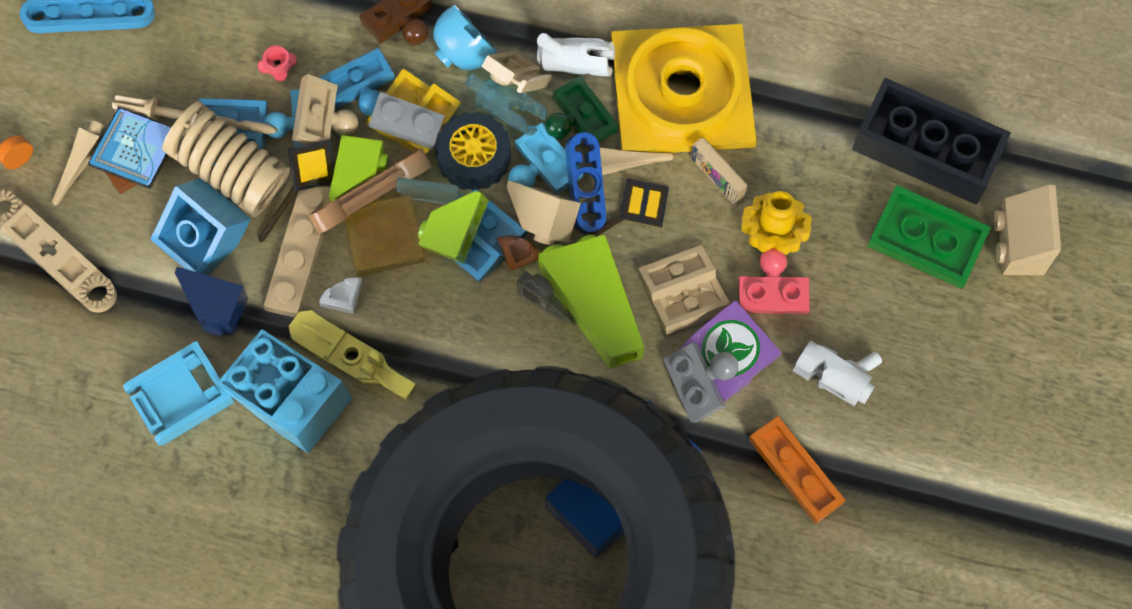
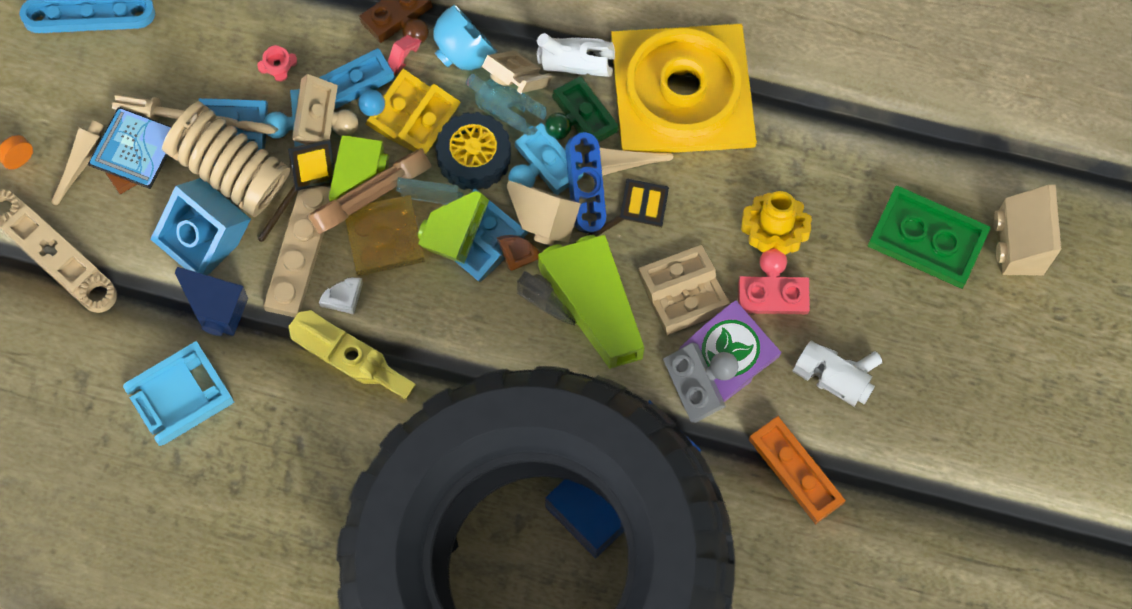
medium azure slope [217,329,353,454] -> none
light grey plate [368,92,444,150] -> none
tan tile [691,138,747,206] -> none
black brick [852,78,1011,205] -> none
none -> coral tile [387,35,422,75]

